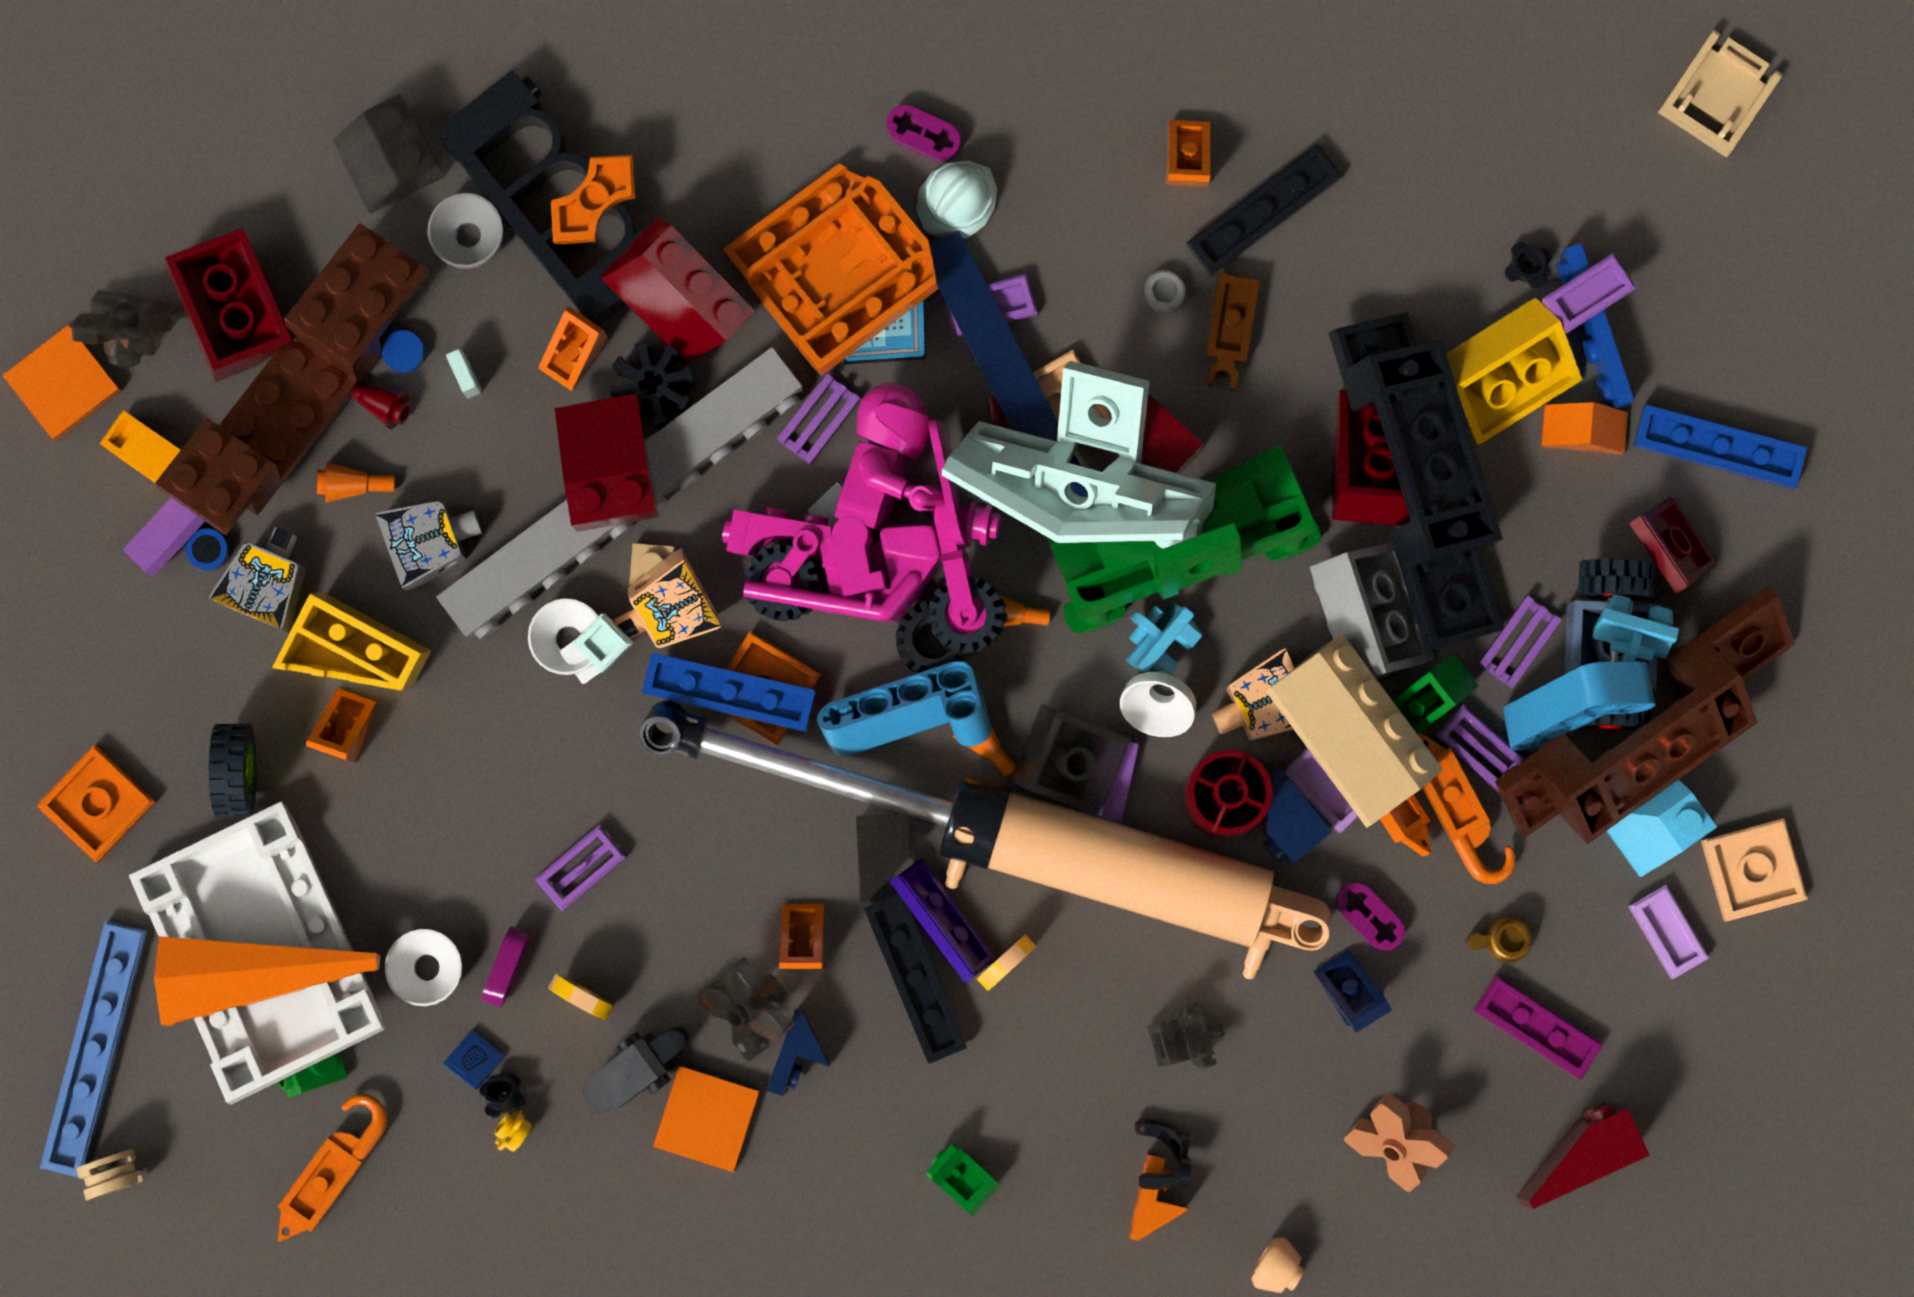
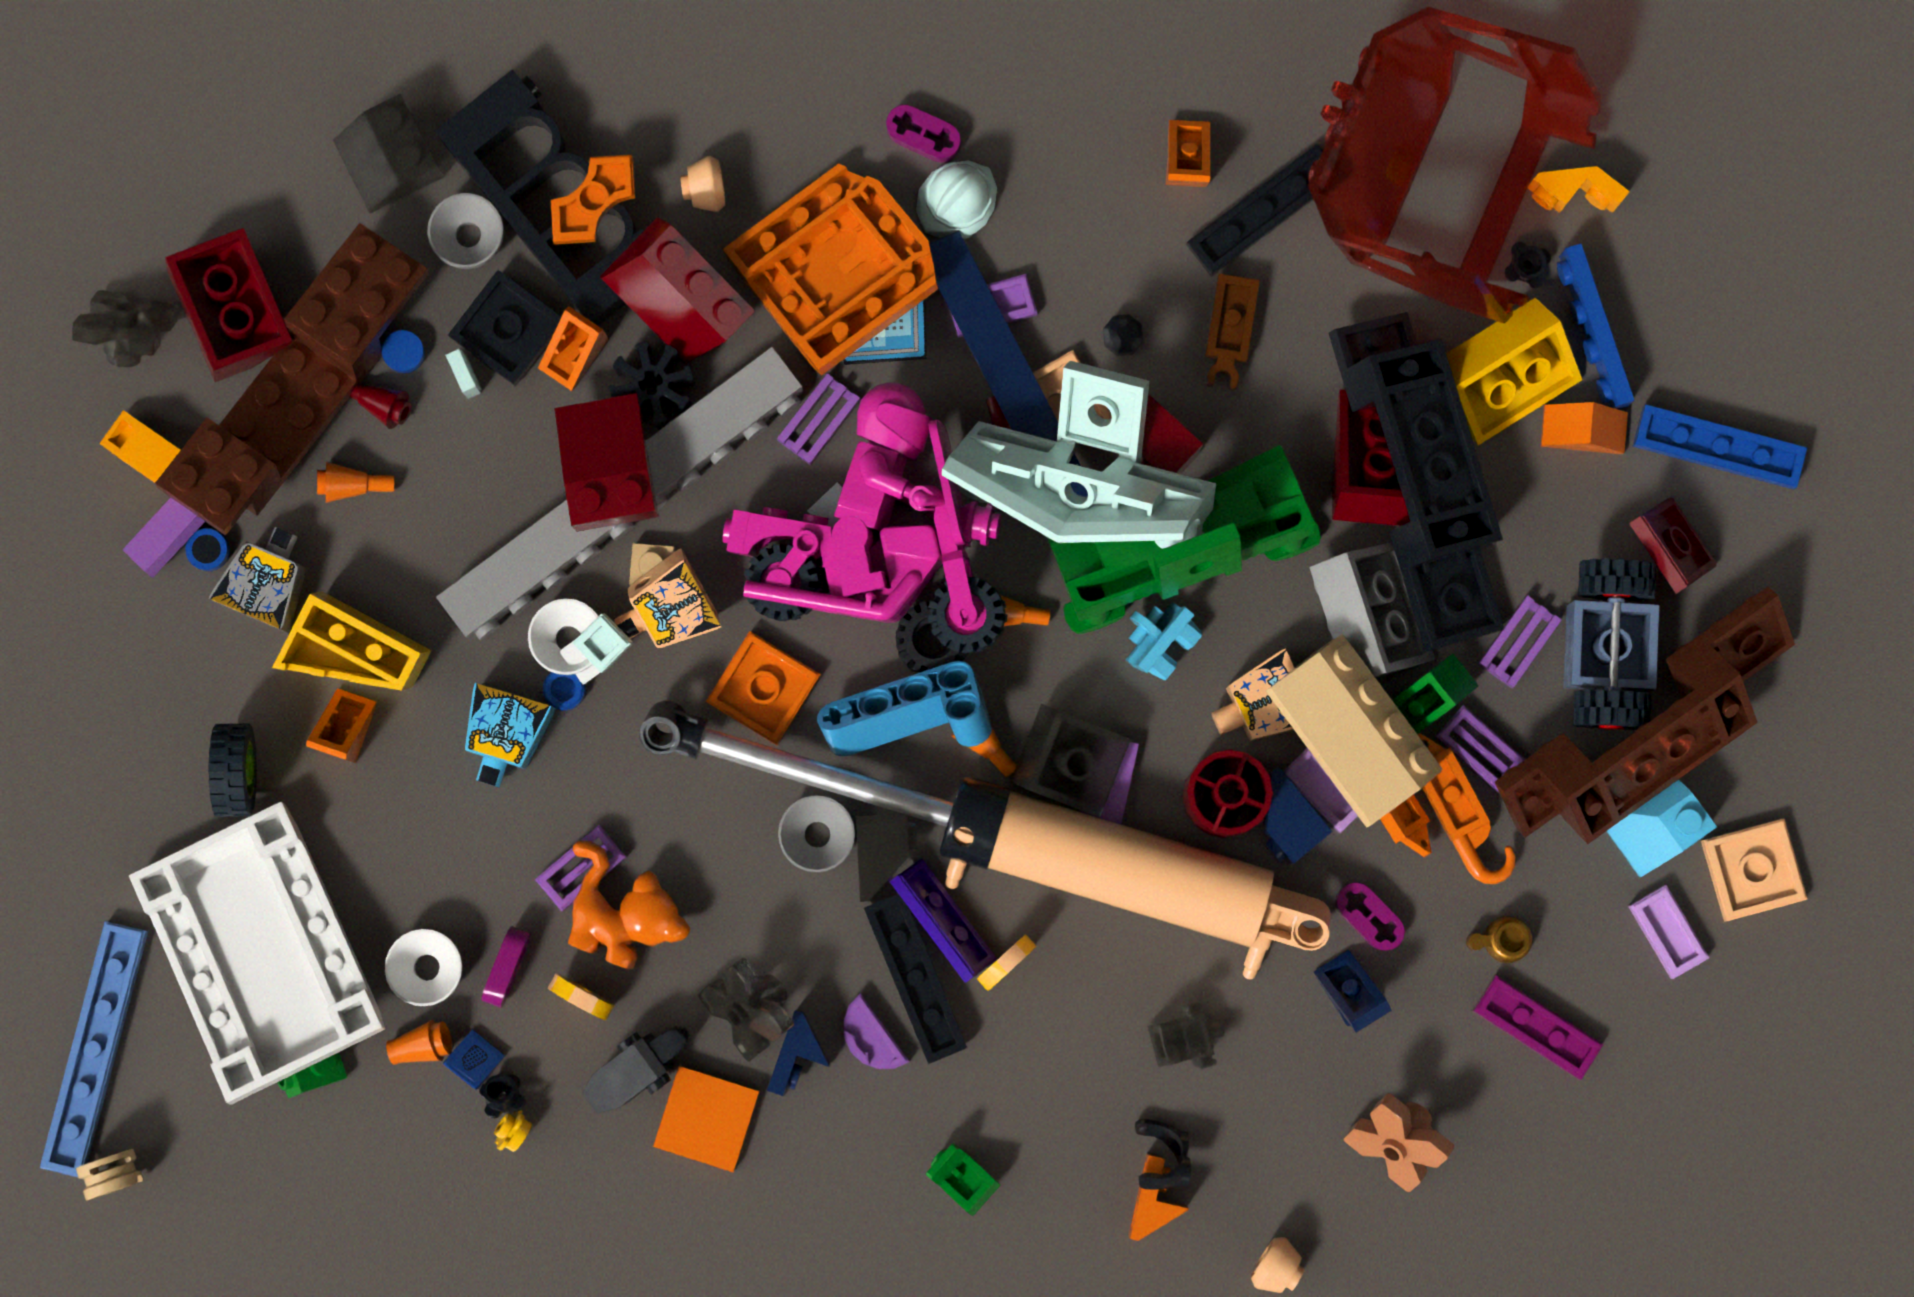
orange tile [2,325,121,442] -> none
orange tile [36,745,157,863] -> none
orange wedge [154,936,381,1026] -> none
orange plate [277,1094,387,1242] -> none
light grey torso [375,501,483,592] -> none
blue plate [642,652,816,732] -> none
orange slope [779,903,824,969] -> none
white piece [1120,671,1196,737] -> none
light grey tile [1143,270,1185,313] -> none
dark azure beam [1503,661,1655,751] -> none
dark red slope [1516,1102,1650,1209] -> none
medium lavender tile [1542,253,1637,335] -> none
medium azure hips [1592,595,1679,662] -> none
tan container [1658,29,1783,158] -> none
none -> orange cone [386,1020,453,1065]
none -> black plate [448,270,561,387]
none -> torso [465,683,556,788]
none -> blue tile [543,672,586,711]
none -> orange animal [568,841,690,969]
none -> light nougat cone [680,156,725,212]
none -> light grey piece [778,795,855,873]
none -> medium lavender tile [844,993,910,1069]
none -> black tile [1103,314,1143,356]
none -> clear red windscreen [1308,6,1602,324]
none -> light orange slope [1527,166,1630,213]

